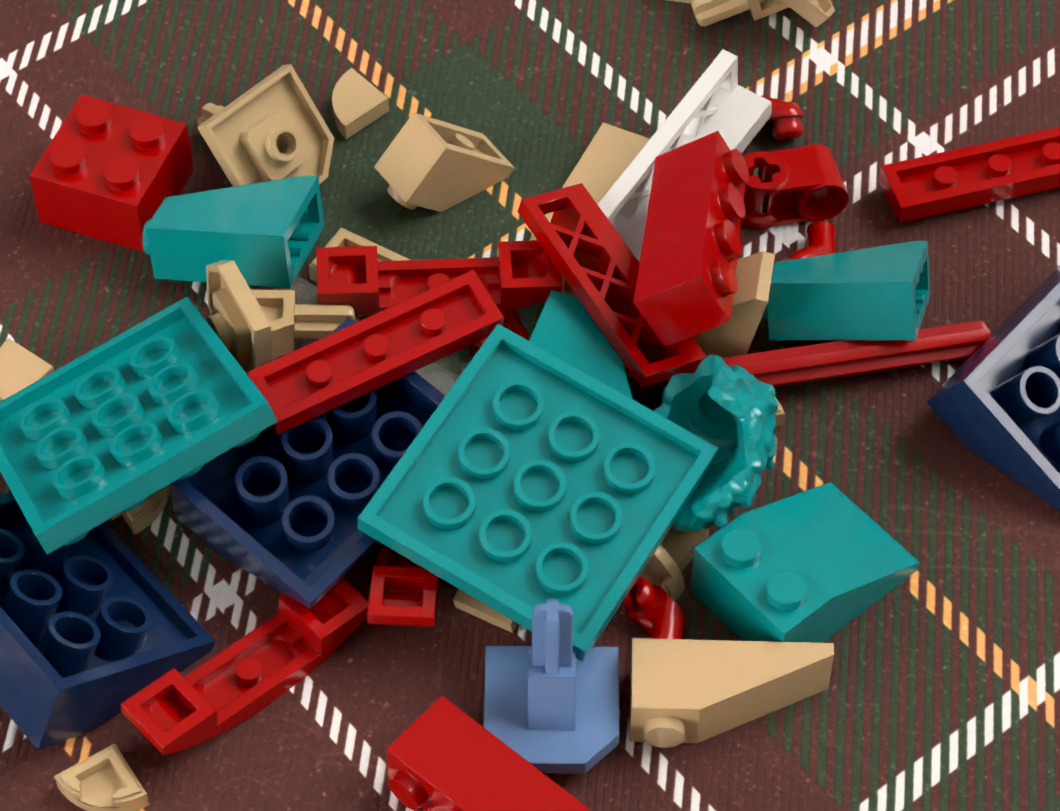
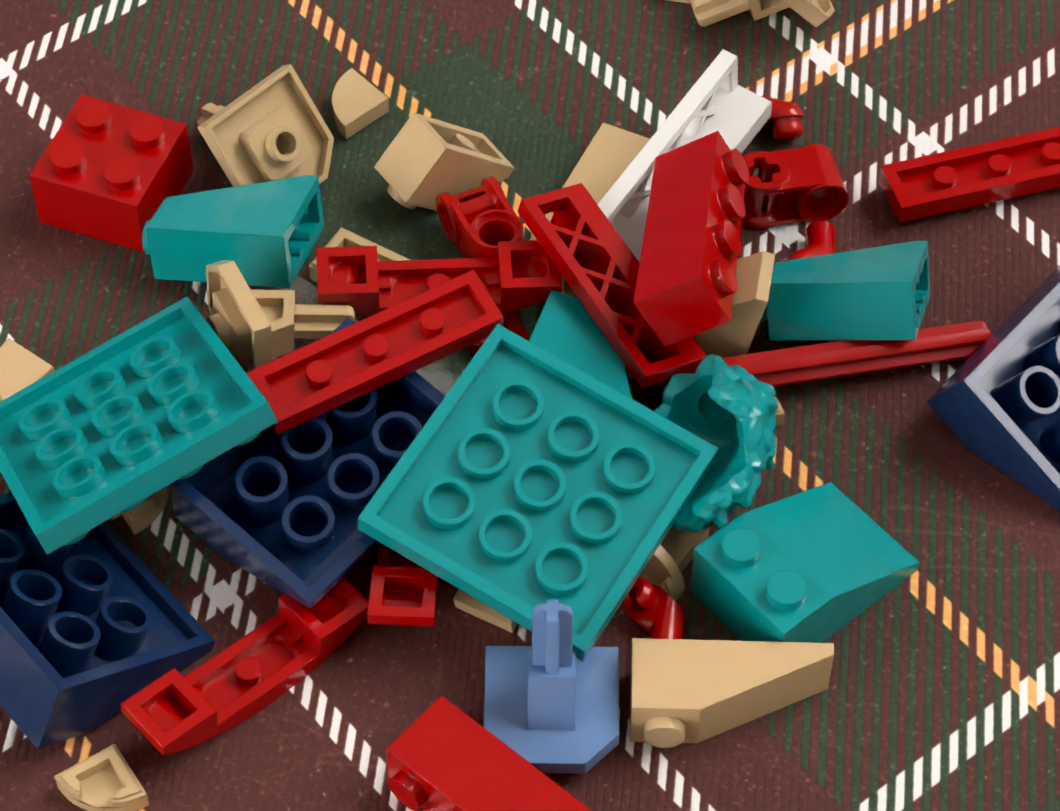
none -> red piece [436,176,524,258]

